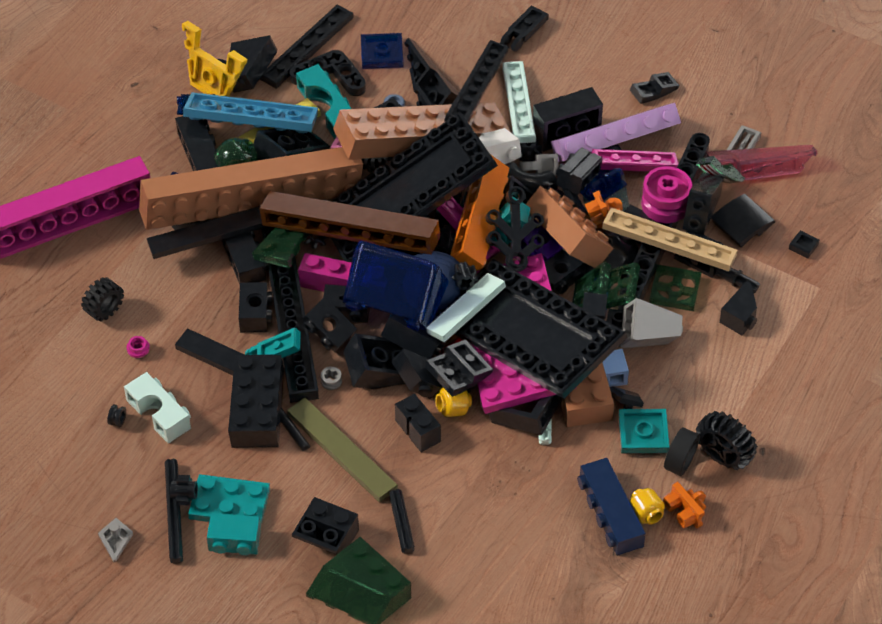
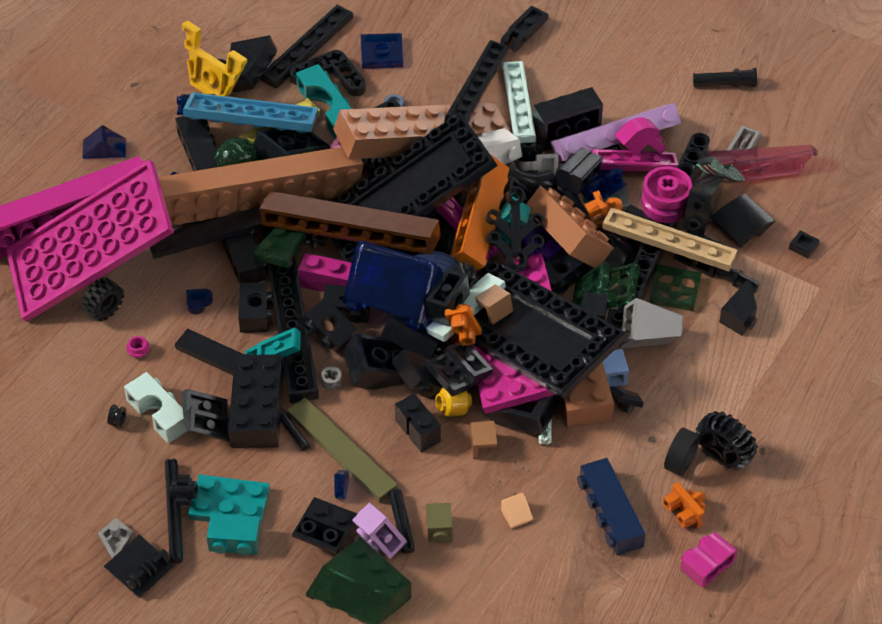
black wedge [404,38,459,106] -> none
teal plate [618,409,670,453] -> none
yellow head [629,488,665,525] -> none
black slope [630,72,679,104] -> none
none -> dark pink plate [6,159,174,322]
none -> clear blue slope [82,125,127,159]
none -> black hinge [104,535,174,598]
none -> black slope [182,389,230,442]
none -> clear blue tile [186,288,213,314]
none -> clear blue tile [334,470,349,500]
none -> lavender brick [352,502,407,559]
none -> black brick [426,269,470,325]
none -> olive brick [426,503,453,543]
none -> orange hips [445,304,482,346]
none -> medium nougat panel [470,421,497,458]
none -> medium nougat panel [475,284,513,324]
none -> light nougat slope [501,493,533,529]
none -> dark pink brick [615,117,666,156]
none -> dark pink brick [680,532,738,588]
none -> black pin [693,67,757,87]

